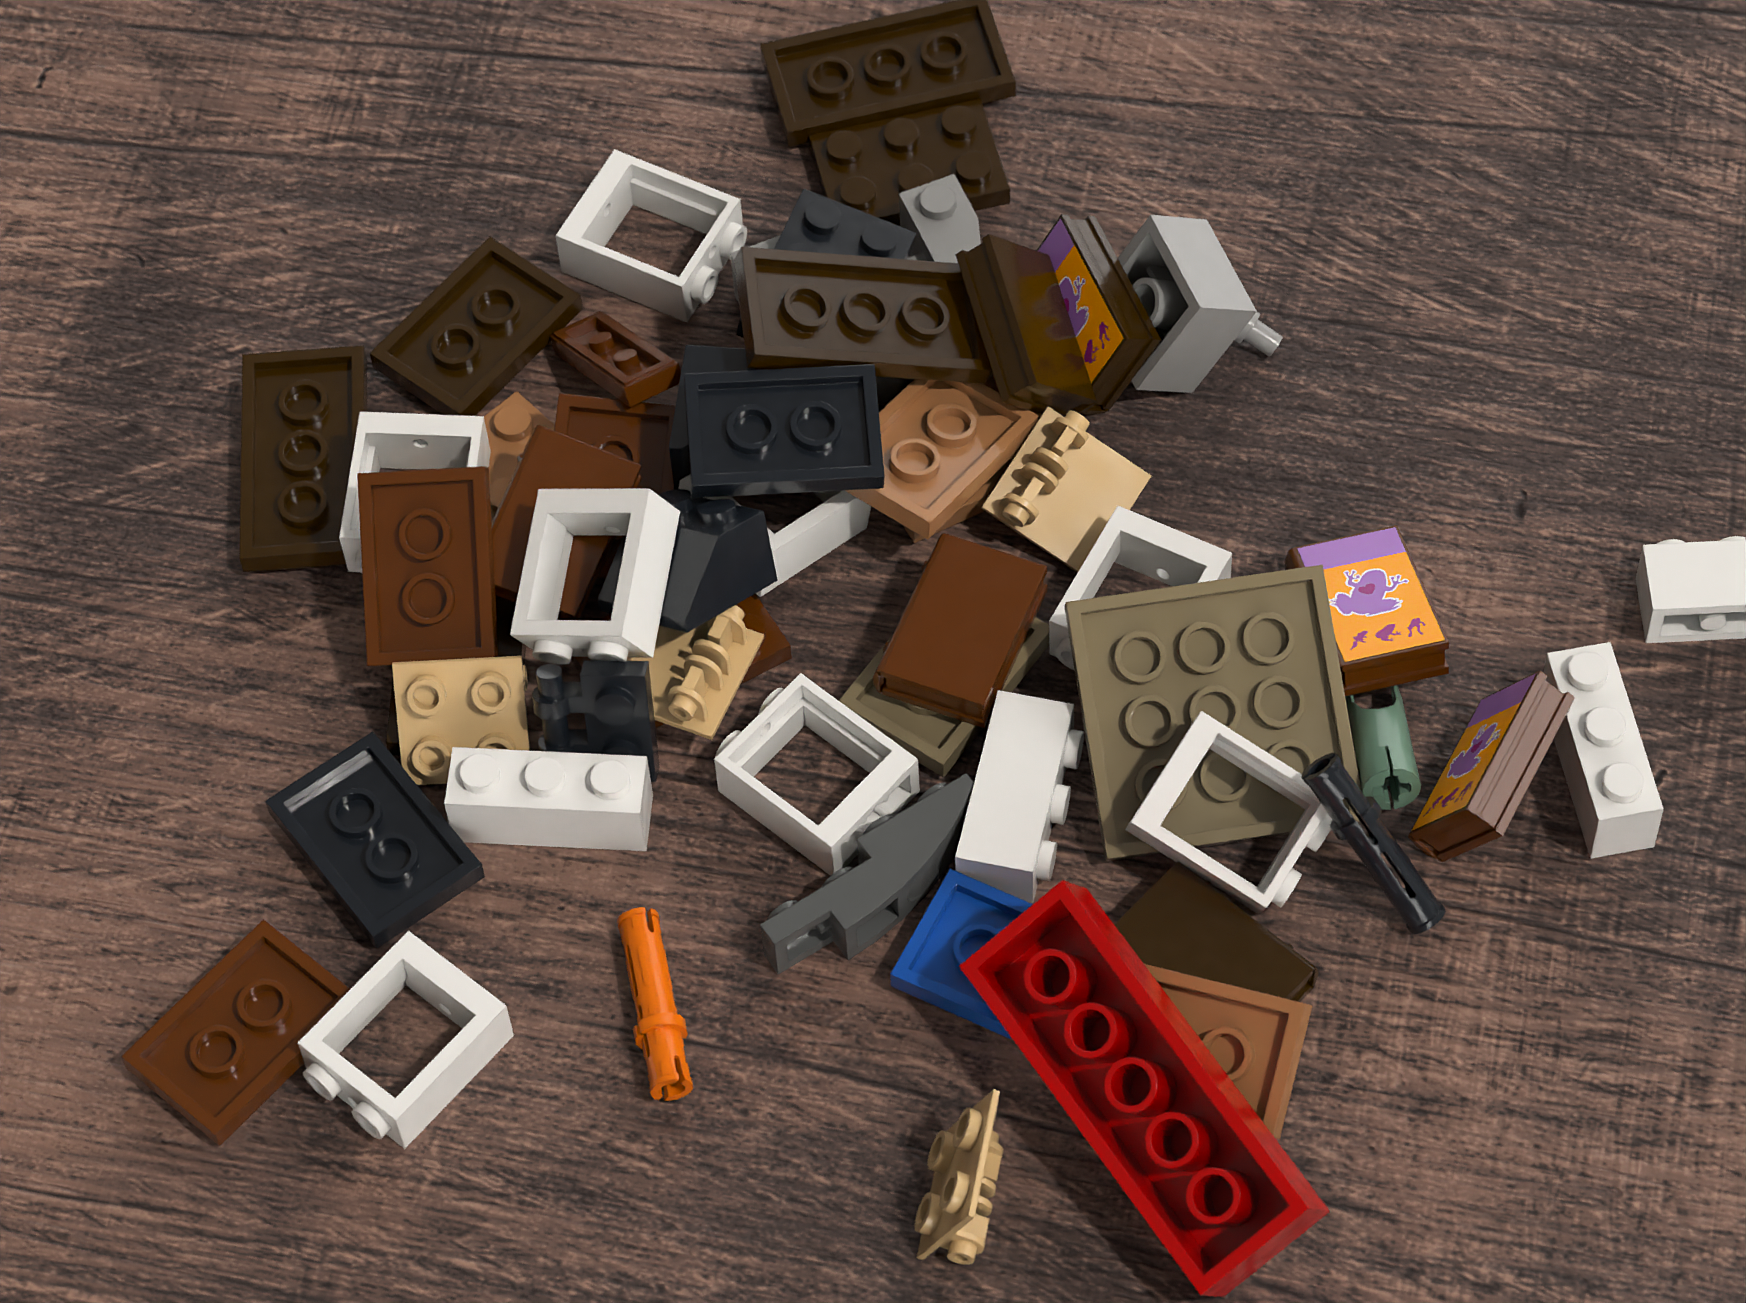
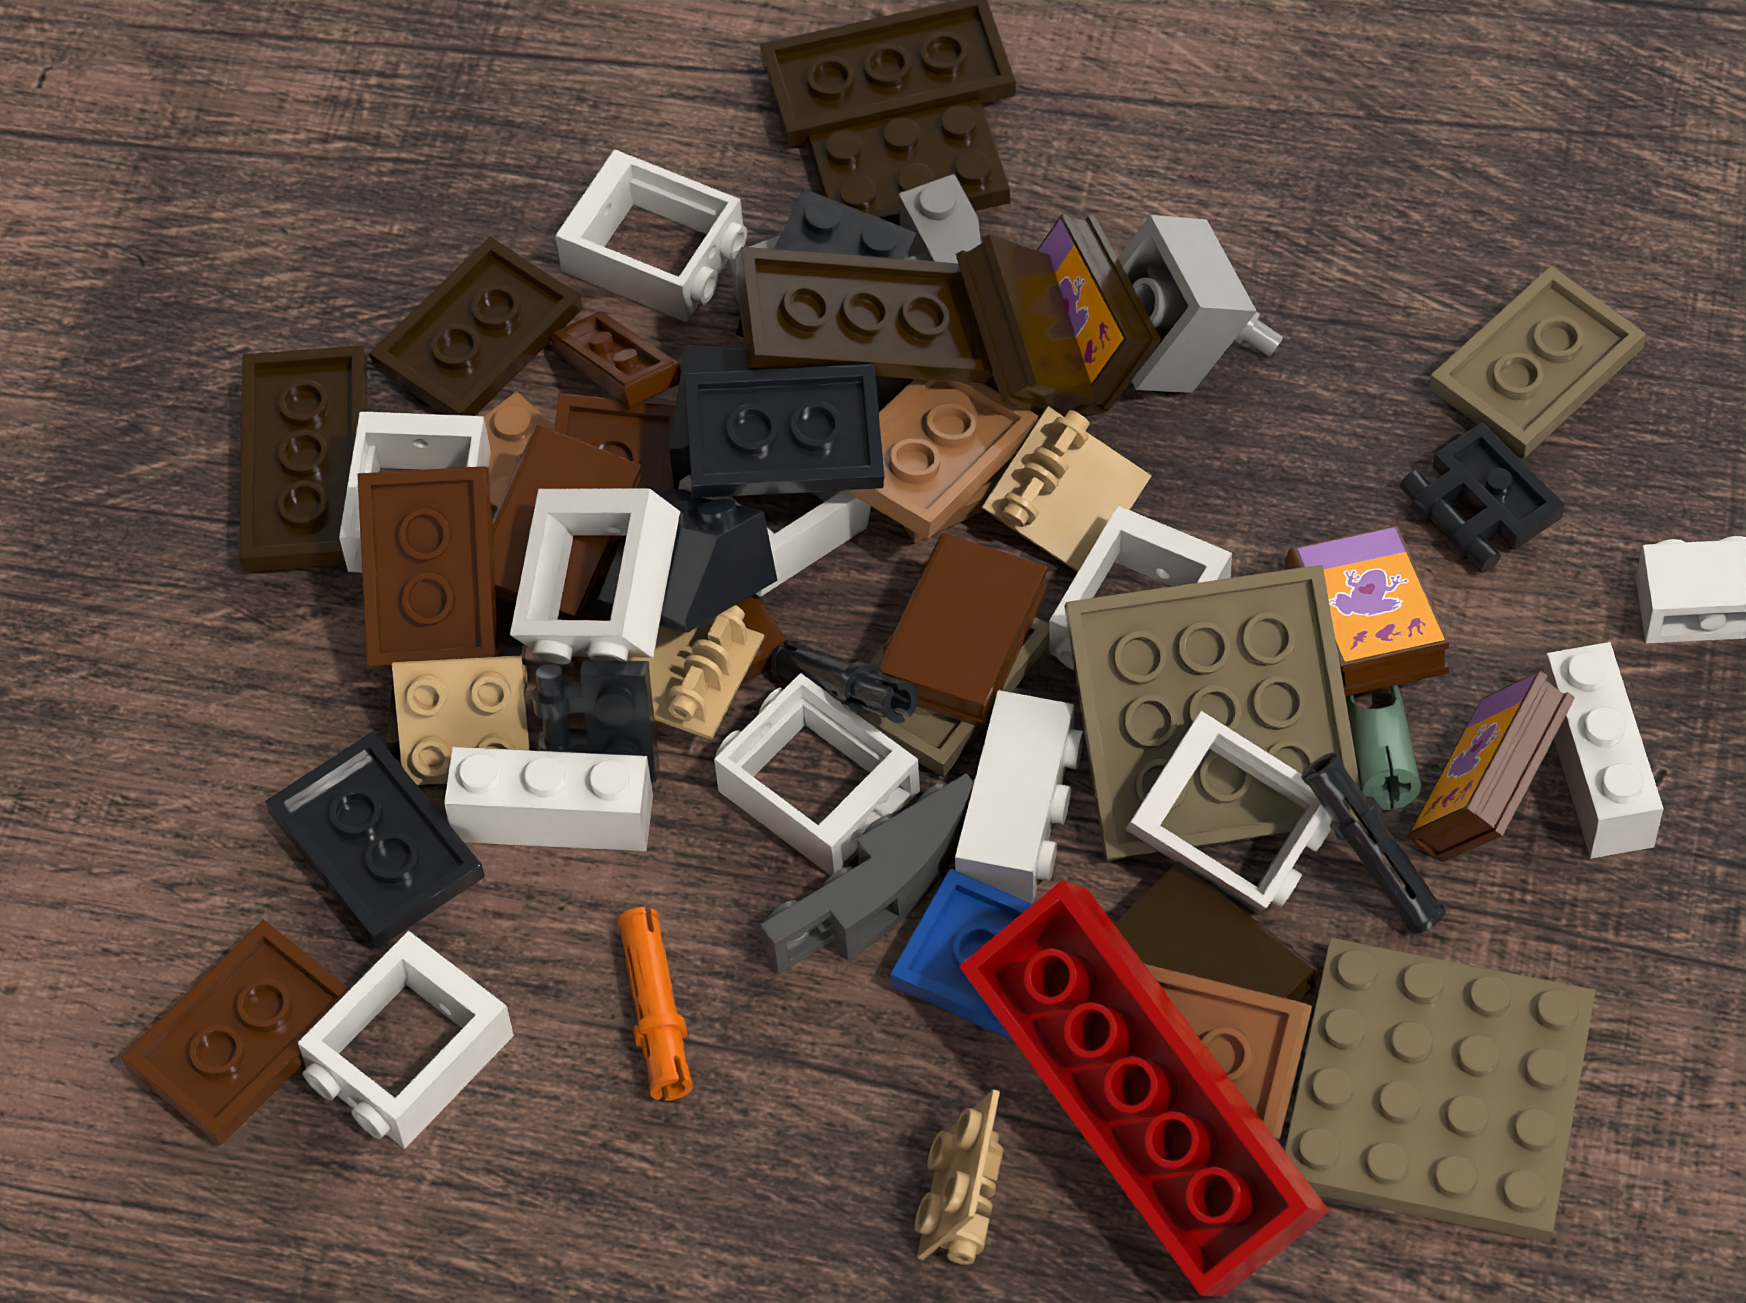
none -> black pin [770,640,918,723]
none -> dark tan plate [1285,937,1596,1243]
none -> black plate [1400,422,1565,572]
none -> dark tan plate [1429,266,1646,459]

